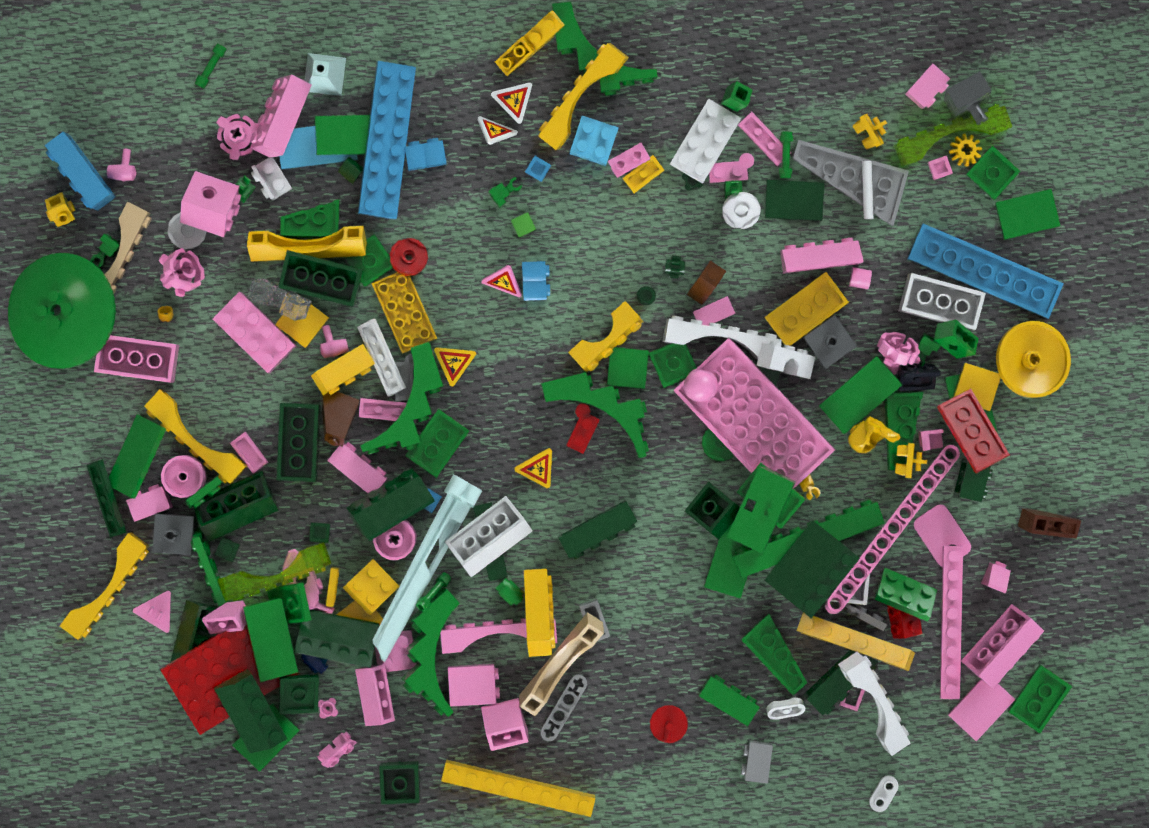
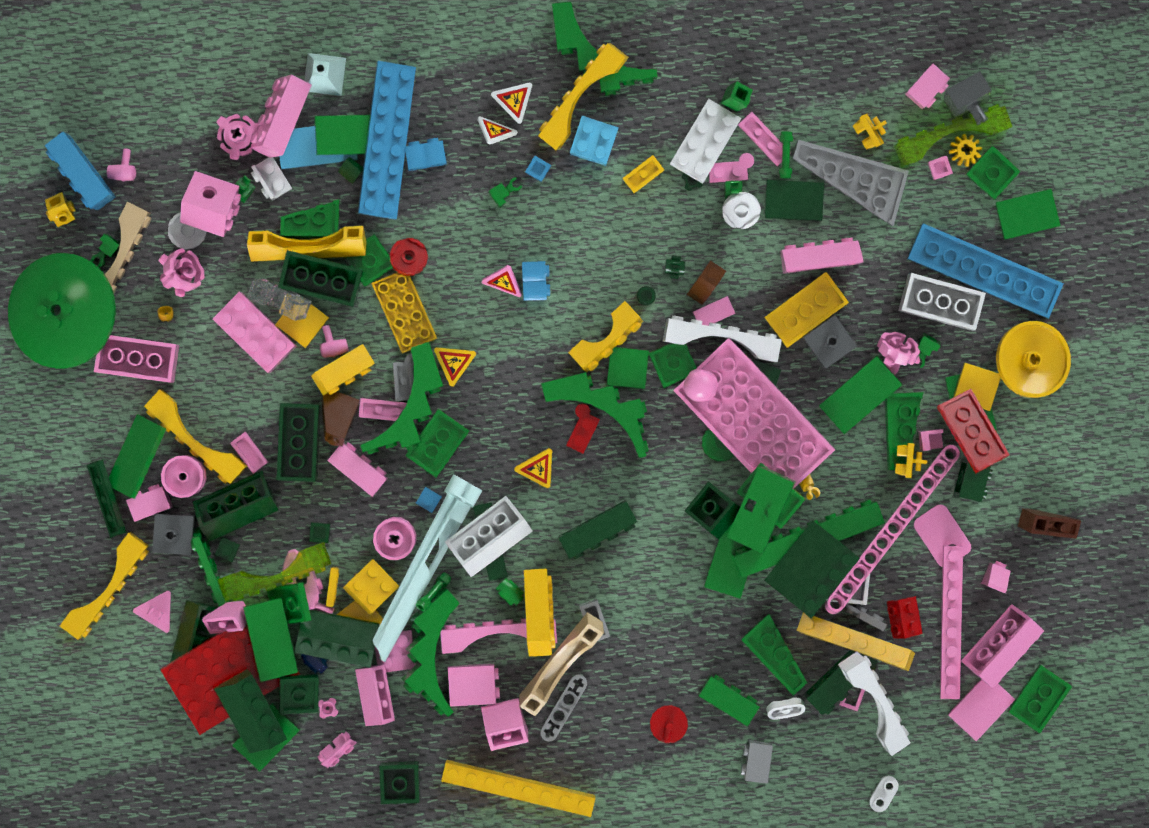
green plate [185,476,222,509] -> none
green bar [194,43,227,89] -> none
dark green slope [346,468,435,541] -> none
white tile [357,319,406,396] -> none
yellow slope [495,10,565,76] -> none
bright green tile [511,212,536,238] -> none
bright pink hinge [608,143,650,178] -> none
white arch [757,341,815,379] -> none
yellow head [848,416,901,453] -> none
bright pink brick [849,267,872,290] -> none
white piece [862,161,873,219] -> none
green plate [875,567,937,622] -> none
black bracket [897,364,941,391] -> none
green brick [934,319,979,359] -> none

